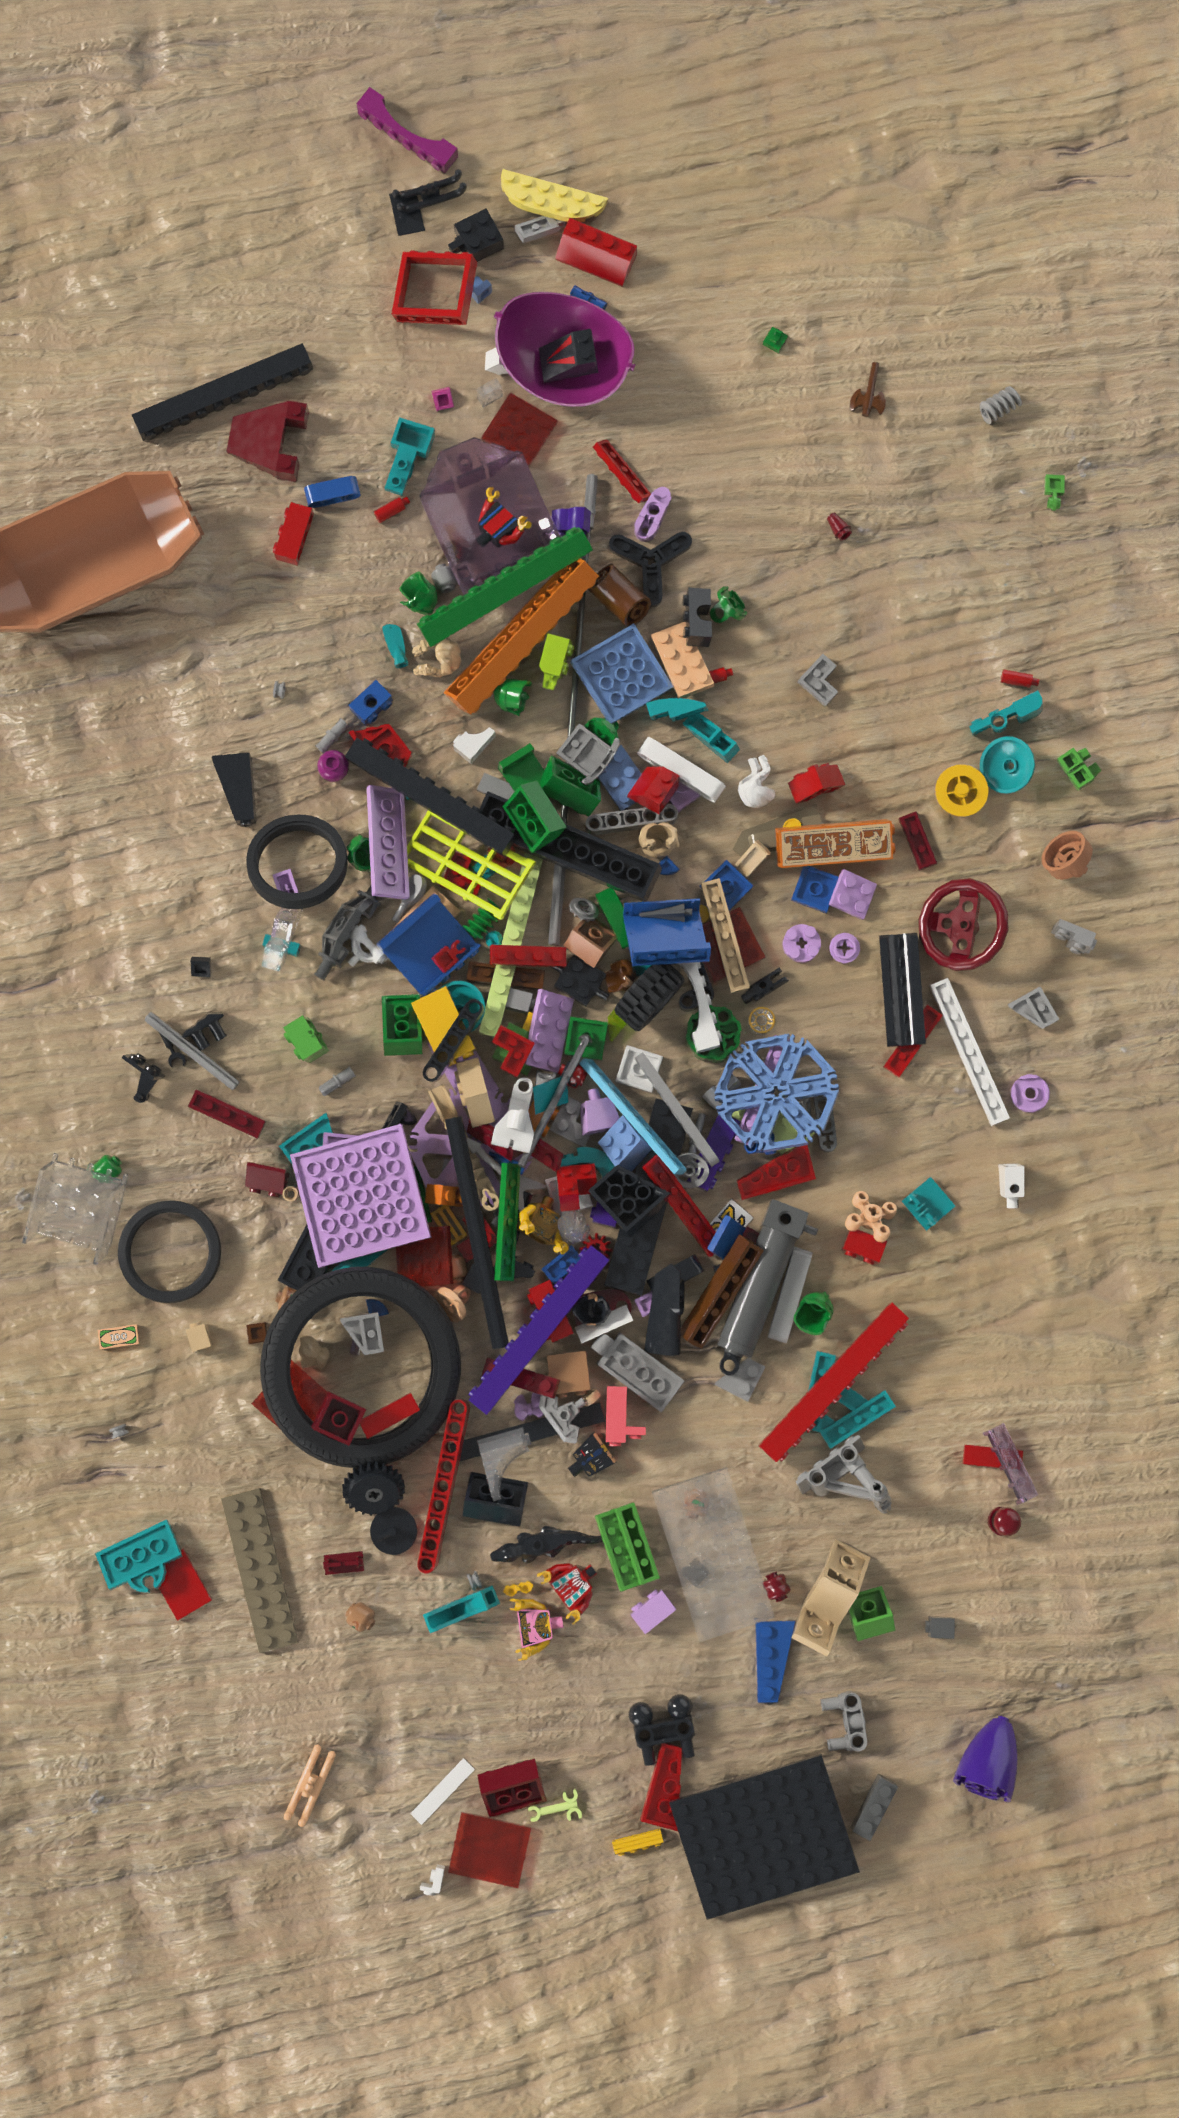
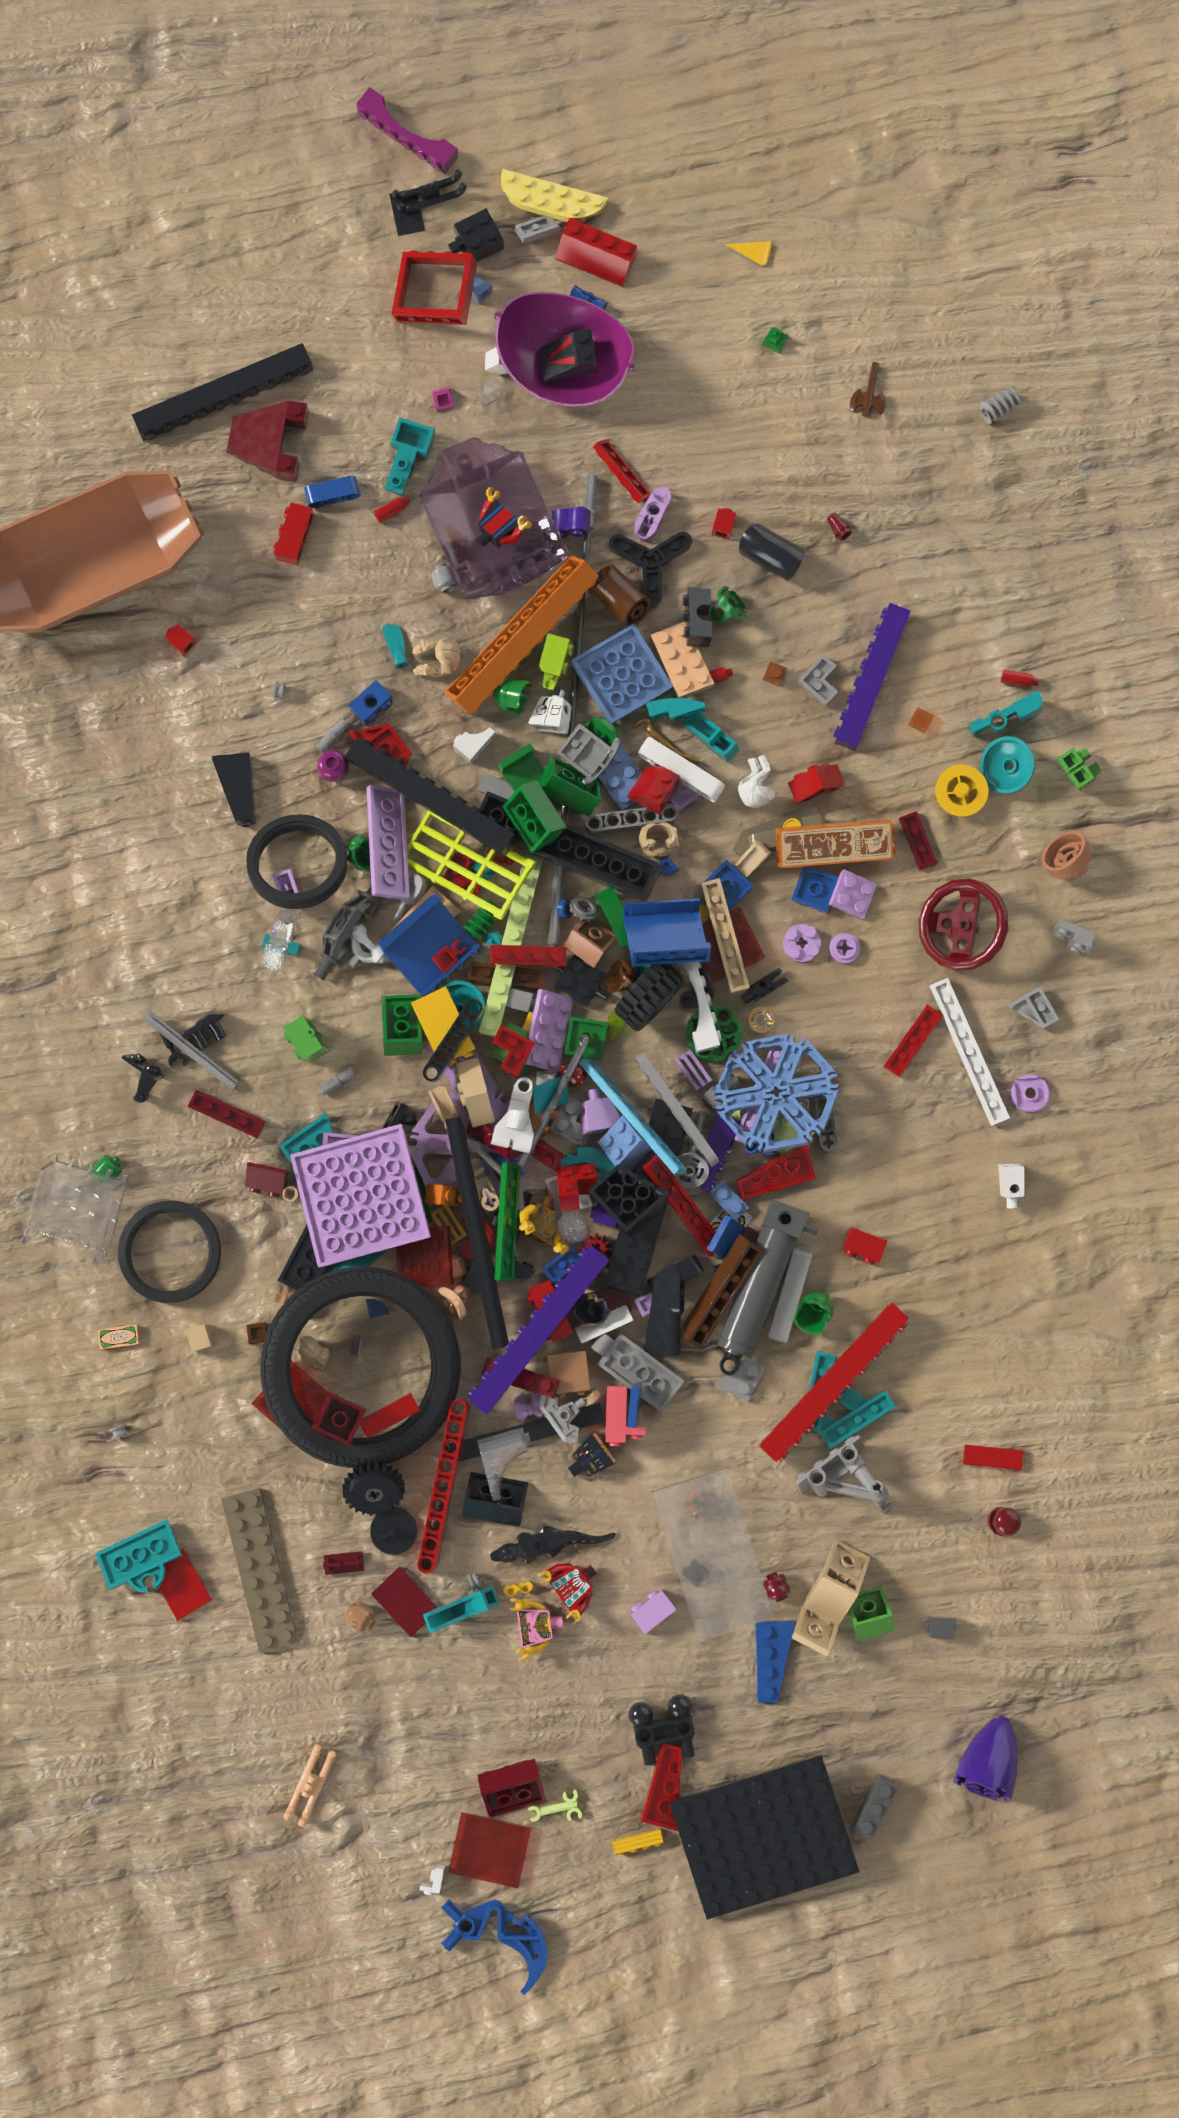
black plate [190,956,212,977] -> none
light grey wing [340,1312,384,1355] -> none
green helmet [400,571,438,615] -> none
white sticker [410,1758,475,1825] -> none
green brick [417,527,593,647] -> none
clear red plate [481,393,558,468] -> none
bright green brick [595,1502,660,1592] -> none
white tile [615,1045,663,1093] -> none
dark grey piece [639,904,692,922] -> none
light grey piece [820,1691,867,1751] -> none
light nougat gear [845,1191,897,1242] -> none
black plate [879,933,926,1047] -> none
teal hinge [901,1177,956,1231] -> none
hinge [983,1423,1038,1505] -> none
bright green plate [1044,474,1065,511] -> none
none -> red brick [165,623,197,657]
none -> dark red tile [371,1566,438,1638]
none -> blue piece [441,1899,547,1995]
none -> white torso [529,688,571,734]
none -> blue tile [557,899,573,919]
none -> blue tile [627,1382,643,1428]
none -> pearl gold piece [632,717,699,764]
none -> lavender tile [674,1049,712,1092]
none -> medium blue plate [708,1180,749,1221]
none -> red brick [712,508,736,540]
none -> yellow sticker [725,241,772,267]
none -> black brick [739,523,805,581]
none -> dark orange plate [763,661,788,687]
none -> dark purple brick [833,603,911,751]
none -> clear orange tile [908,707,934,734]

